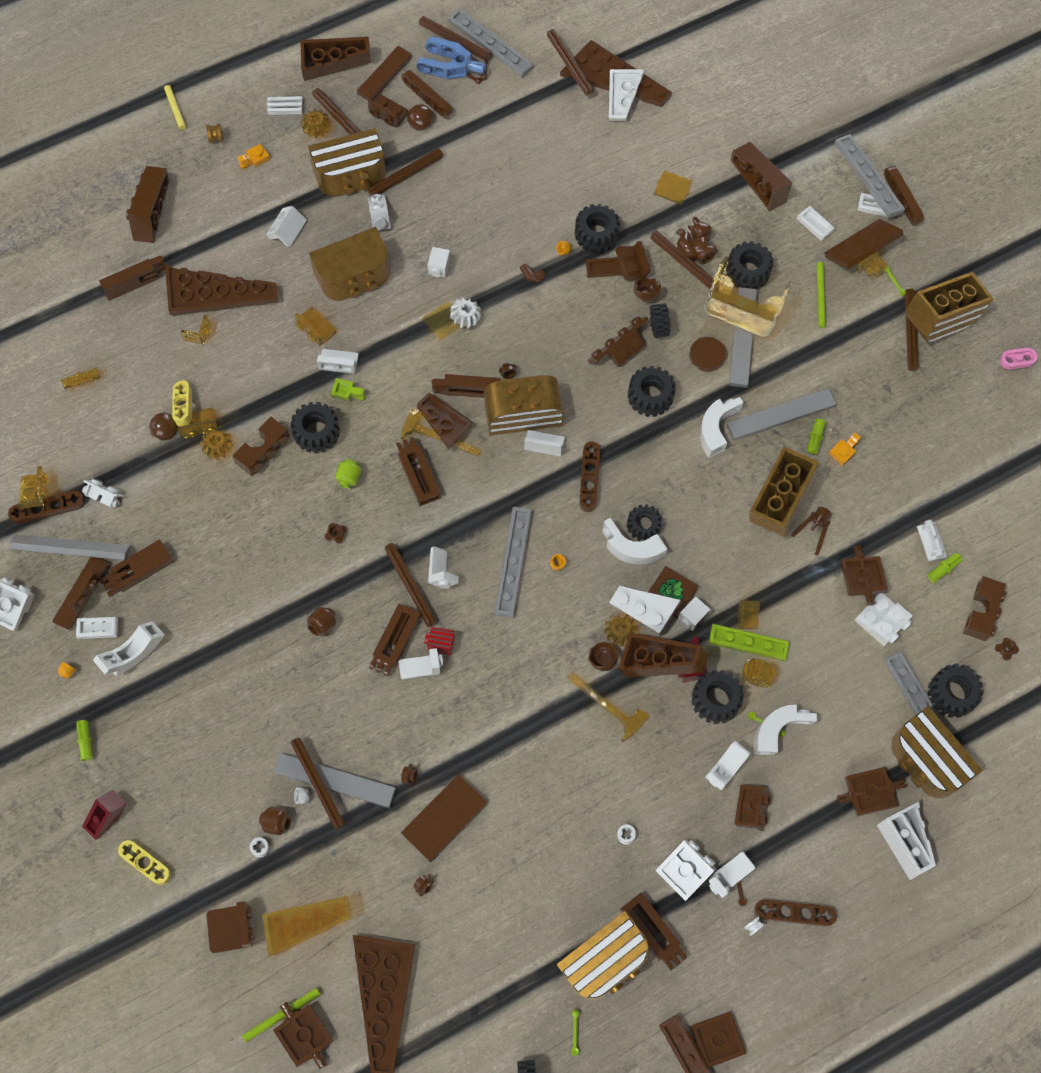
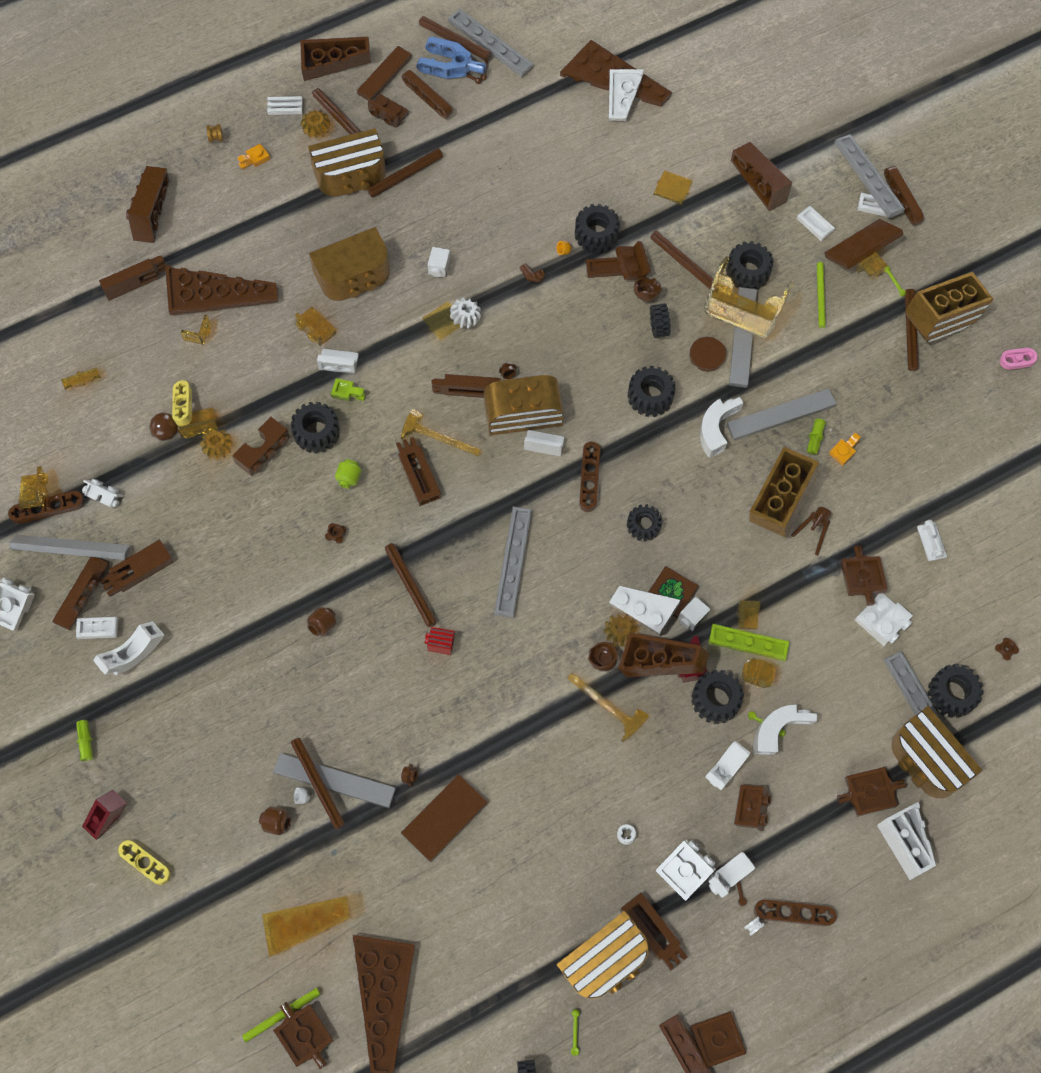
light orange hinge [58,662,76,679] -> none
light yellow bar [164,85,186,130] -> none
reddish brown bracket [206,901,255,953] -> none
white bush [250,837,270,858] -> none
white panel [266,206,306,247] -> none
white bracket [367,194,391,231] -> none
reddish brown hinge [369,603,421,676] -> none
white bracket [399,648,443,680] -> none
reddish brown hair [407,104,434,131] -> none
reddish brown plate [413,875,434,897] -> none
reddish brown wing [417,393,472,450] -> none
white bracket [428,546,459,589] -> none
reddish brown axle [547,29,593,96] -> none
light orange hinge [550,554,566,571] -> none
reddish brown bracket [588,316,649,367] -> none
white arch [602,518,667,565] -> none
reddish brown animal [676,217,718,264] -> none
lime axle [927,553,963,583] -> none
reddish brown arch [963,576,1007,641] -> none

